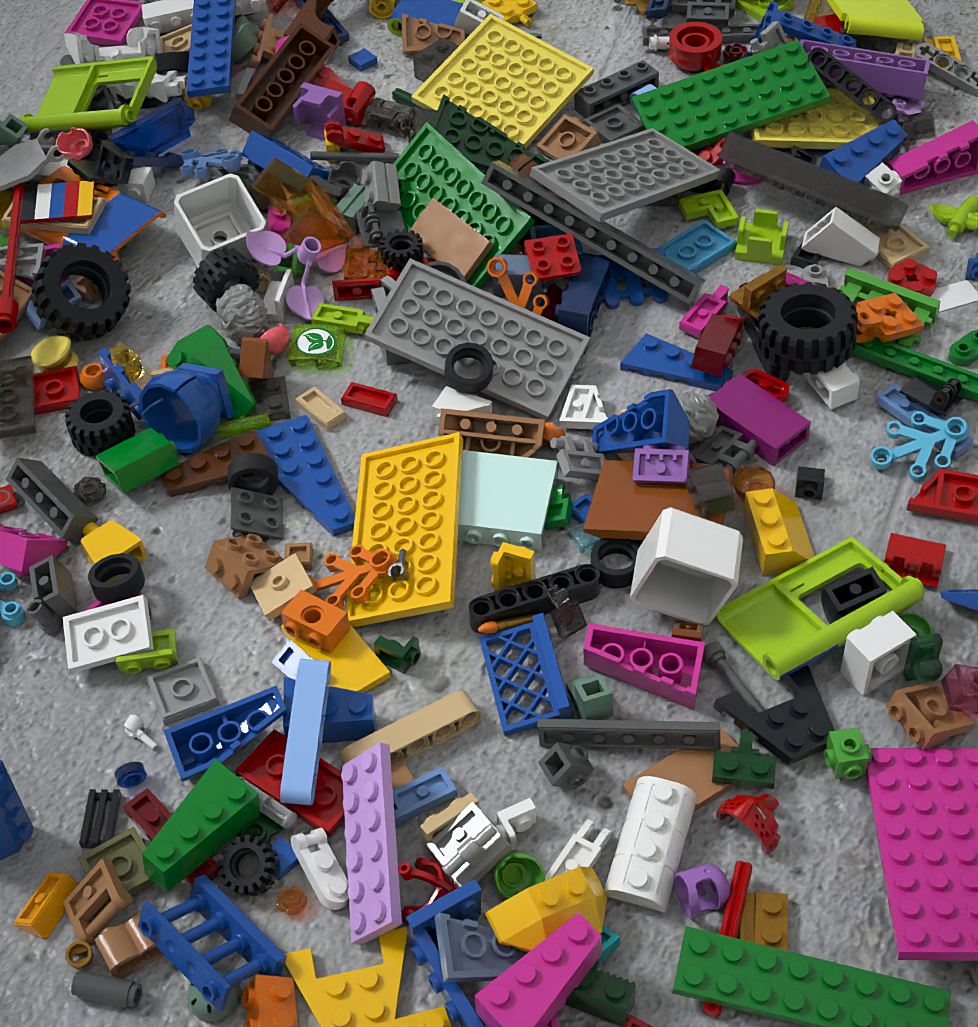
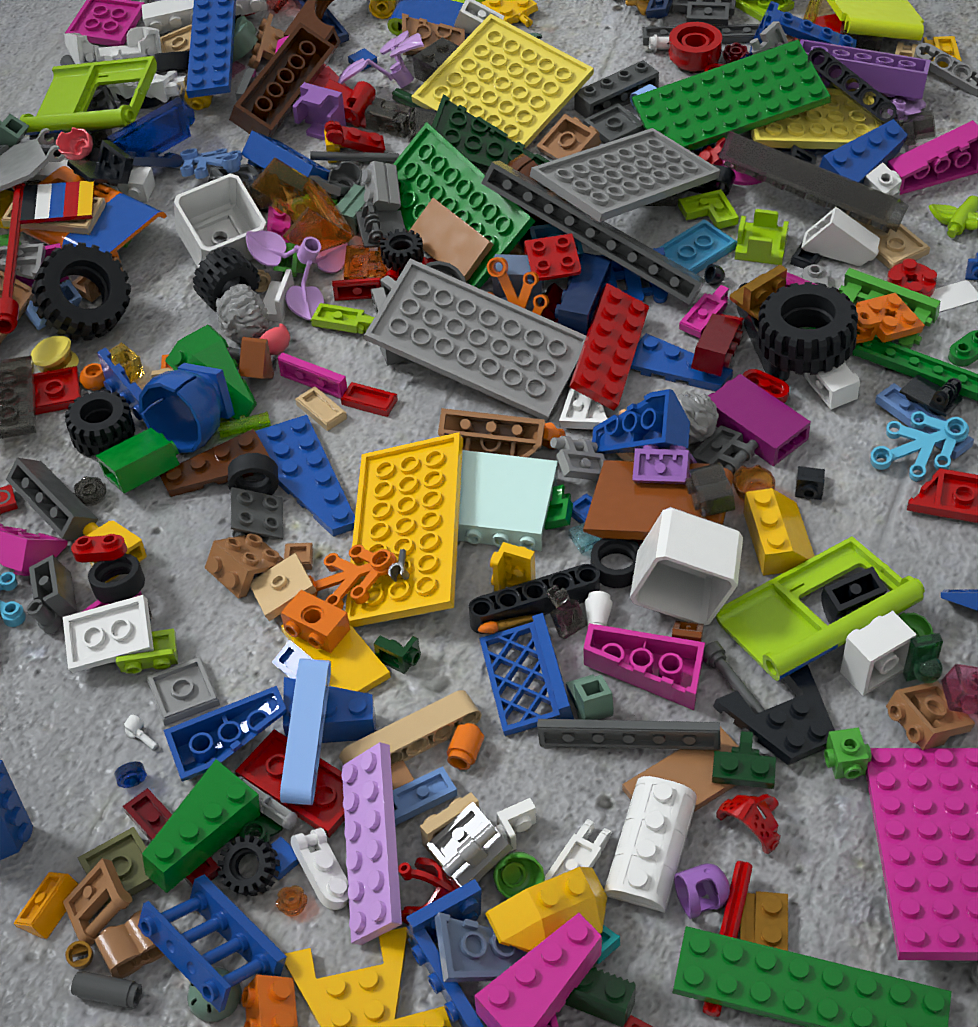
black tile [79,789,122,848] -> none
clear smoke plate [249,376,291,424] -> none
slope [288,324,346,370] -> none
white slope [432,386,492,426] -> none
black tyre [444,342,494,394] -> none
dark grey brick [538,742,594,789] -> none
red hinge [884,533,946,588] -> none
none -> red plate [71,534,127,563]
none -> dark pink tile [277,352,347,399]
none -> lavender plant [338,30,424,88]
none -> orange brick [447,723,484,770]
none -> red plate [569,283,649,411]
none -> white cone [585,591,613,626]
none -> black hinge [704,264,725,284]

